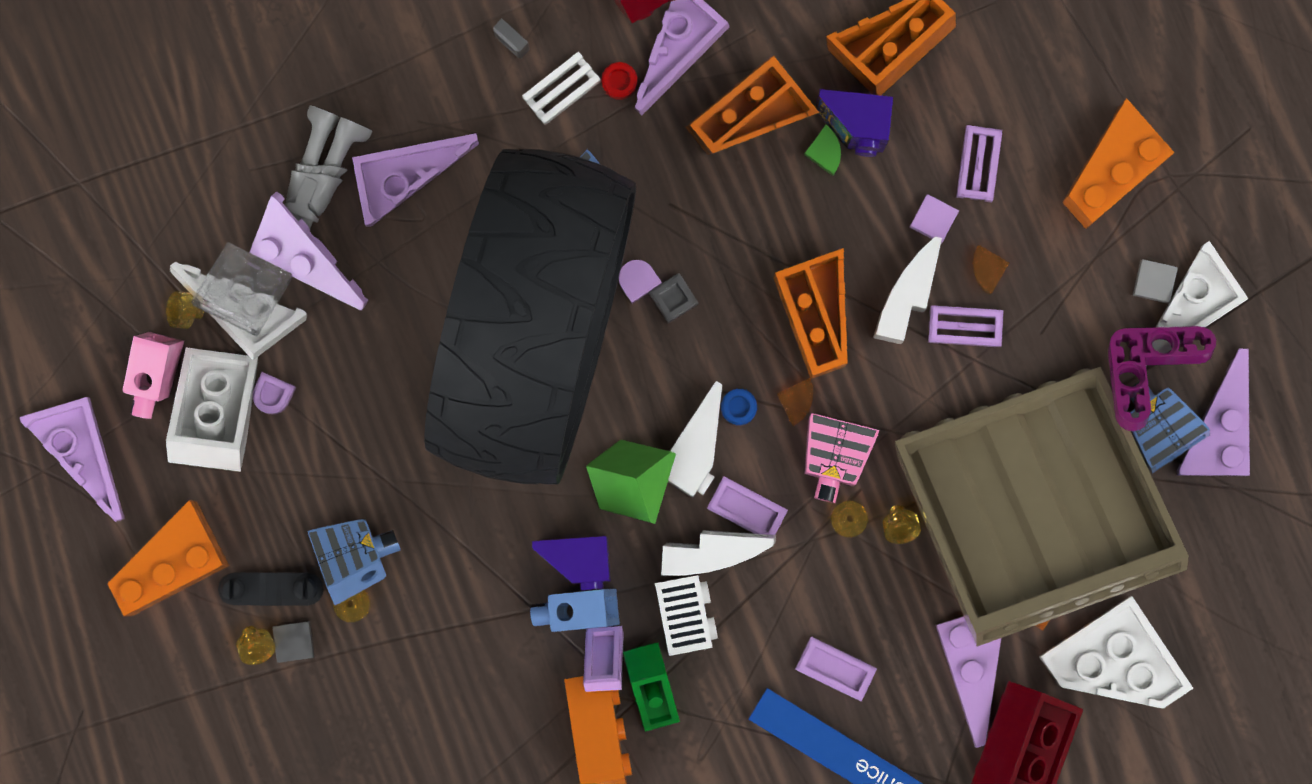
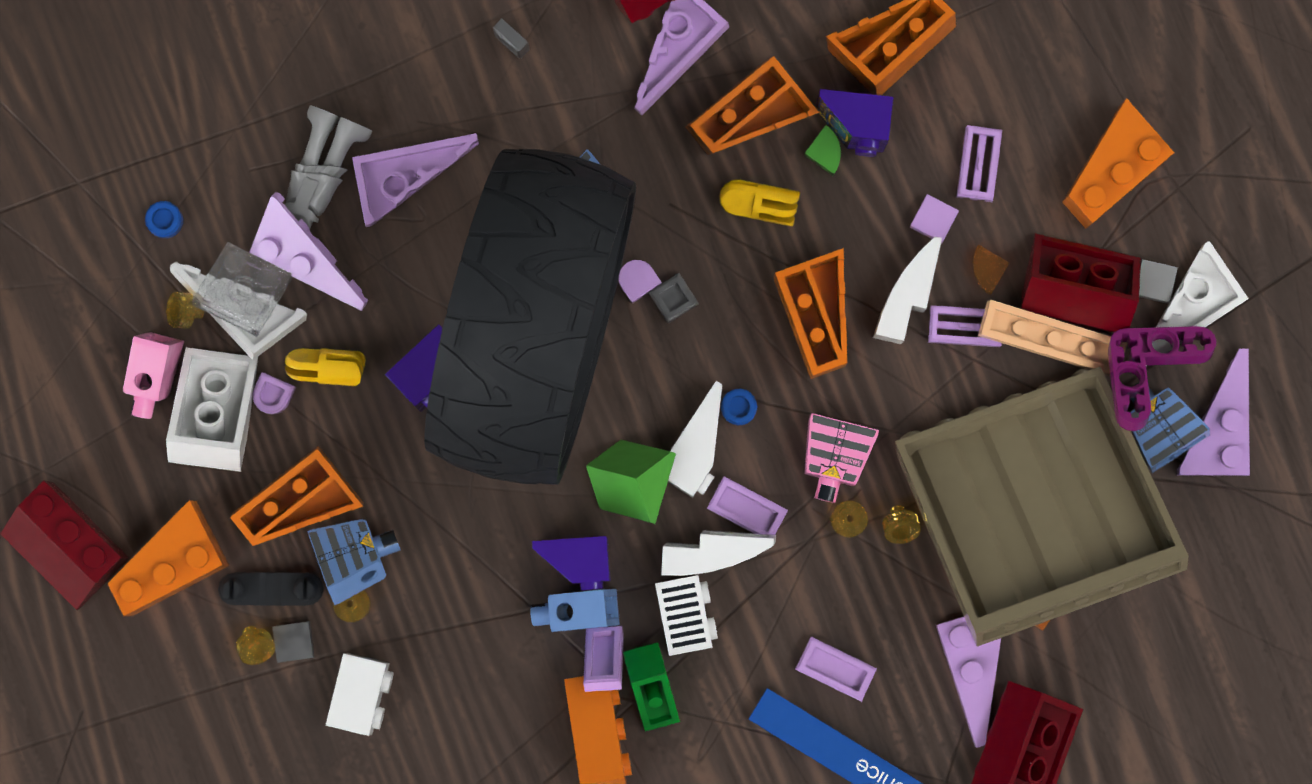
lavender wing [20,397,125,522] -> none
white tile [522,51,601,125] -> none
red tile [602,62,638,100] -> none
clear orange tile [777,378,813,427] -> none
white plate [1039,596,1193,709] -> none
none -> dark red slope [0,480,129,610]
none -> blue tile [145,201,183,238]
none -> orange wedge [230,446,364,546]
none -> yellow arm [285,348,366,386]
none -> white brick [326,653,394,736]
none -> dark purple slope [385,324,443,412]
none -> yellow arm [719,180,800,226]
none -> light nougat plate [978,300,1127,376]
none -> dark red slope [1021,233,1141,332]

